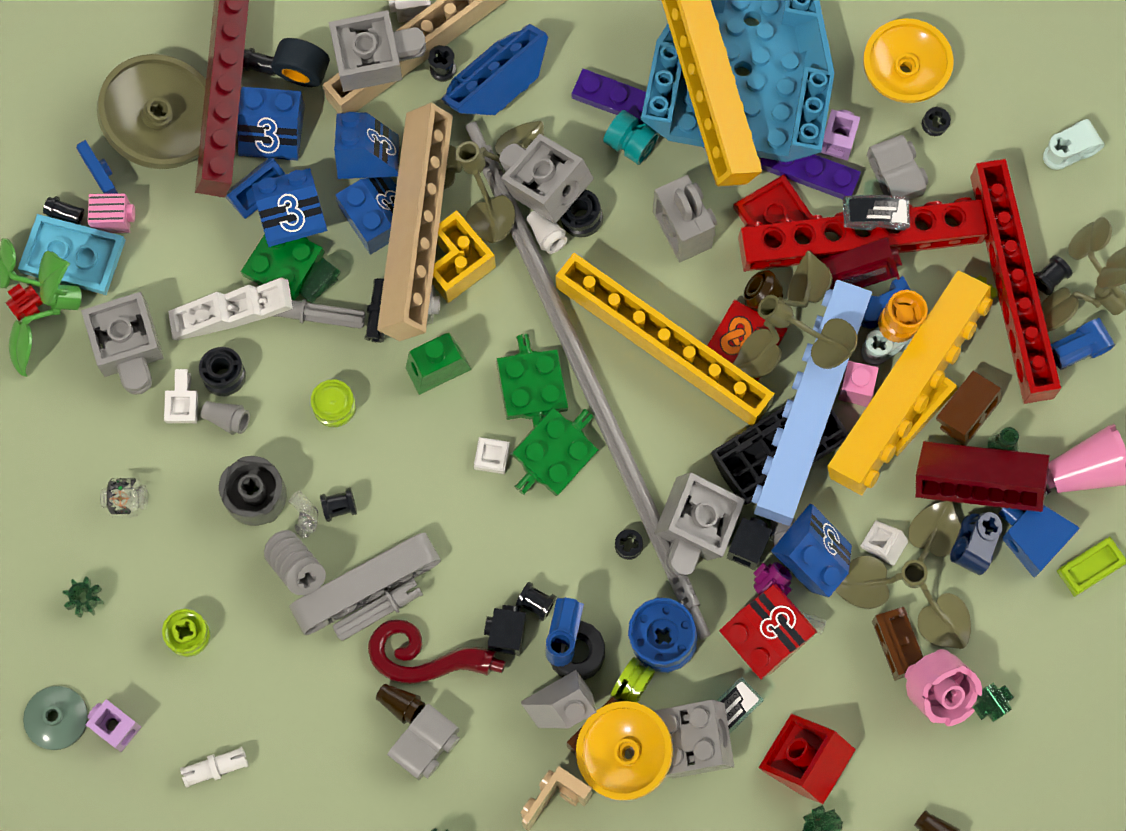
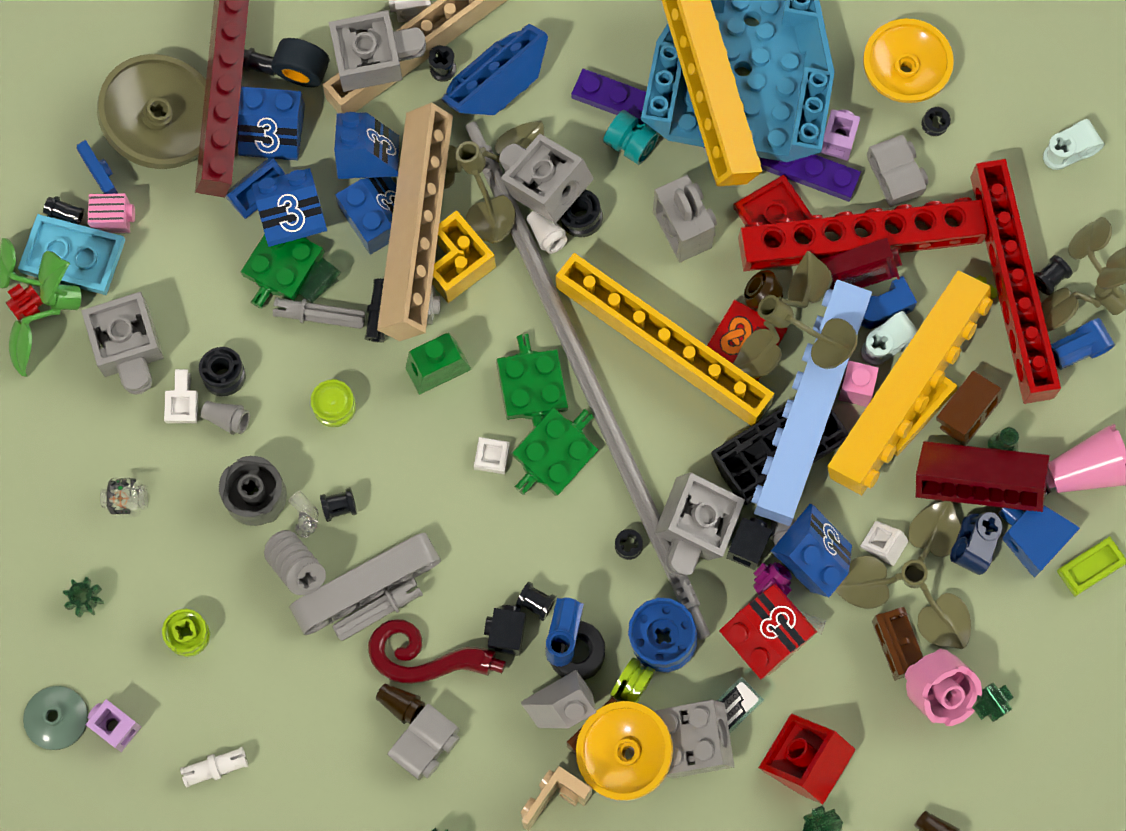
white slope [168,278,293,341] -> none
slope [843,195,910,231] -> none
light orange wheel [878,290,928,343] -> none

